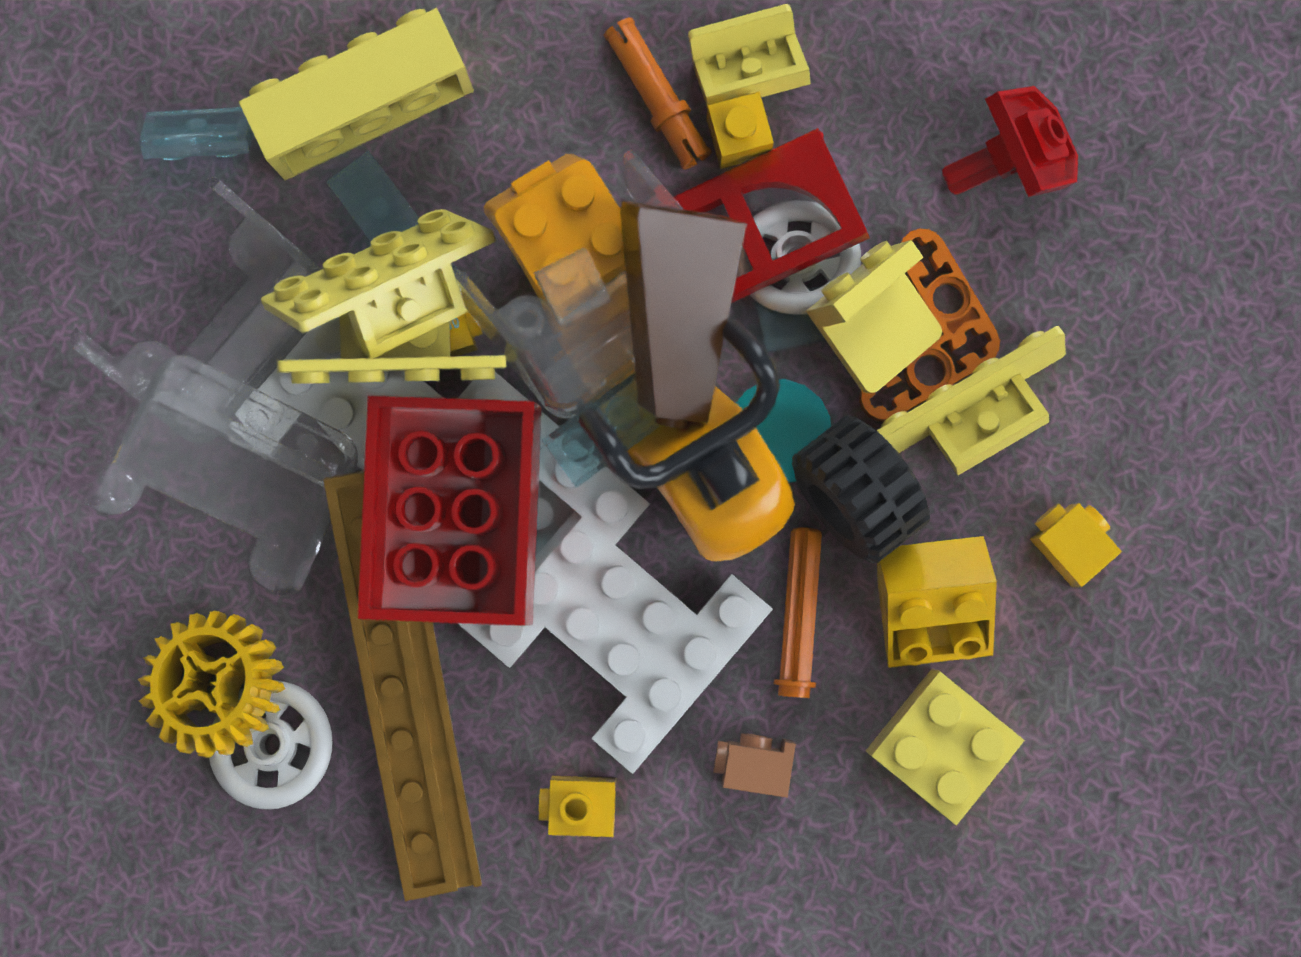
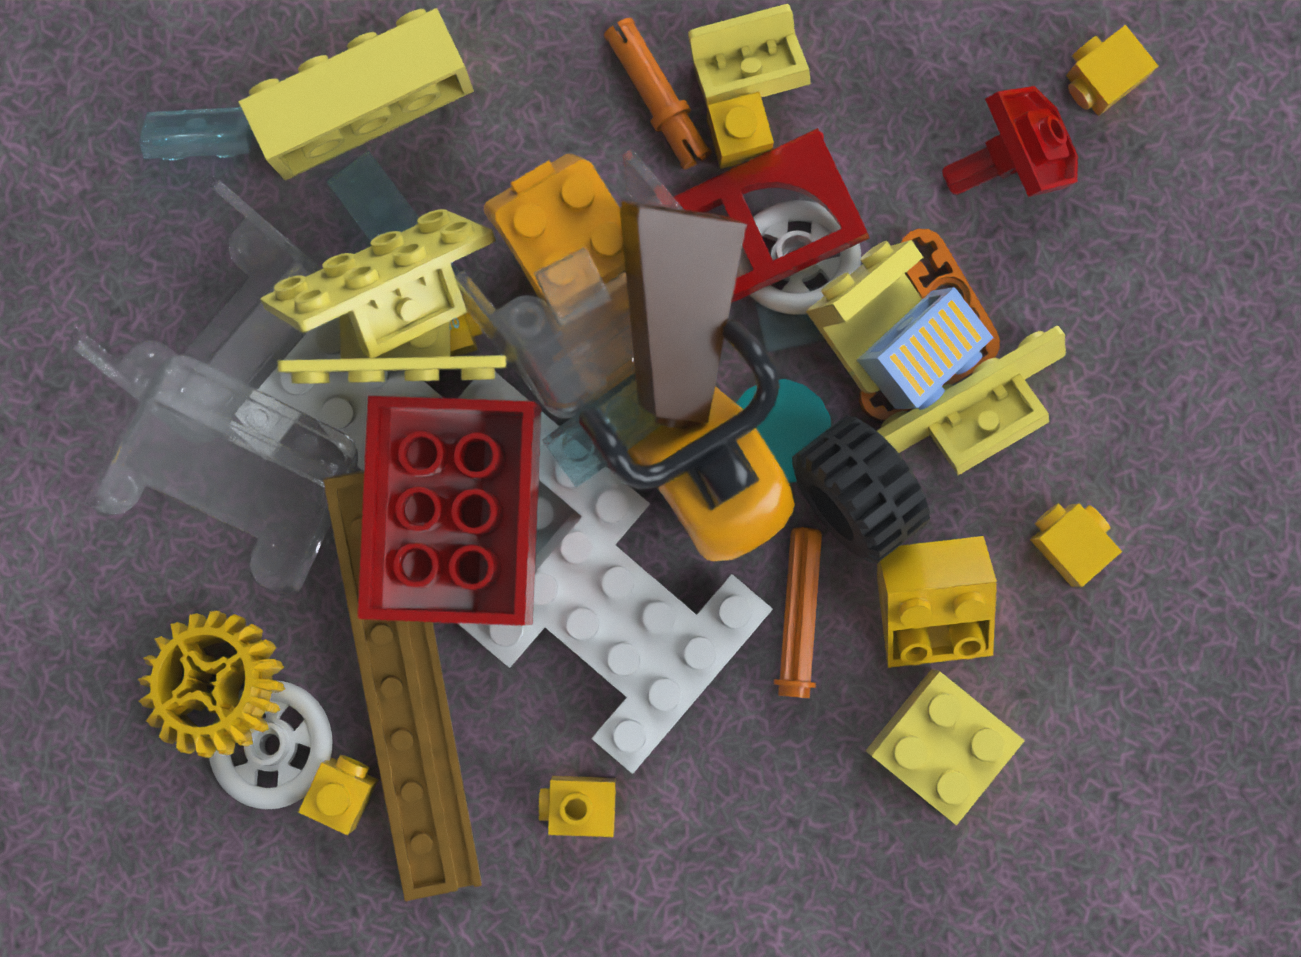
nougat brick [713,733,796,798] -> none
none -> yellow brick [298,755,378,835]
none -> light blue brick [857,287,993,410]
none -> yellow brick [1066,25,1159,116]

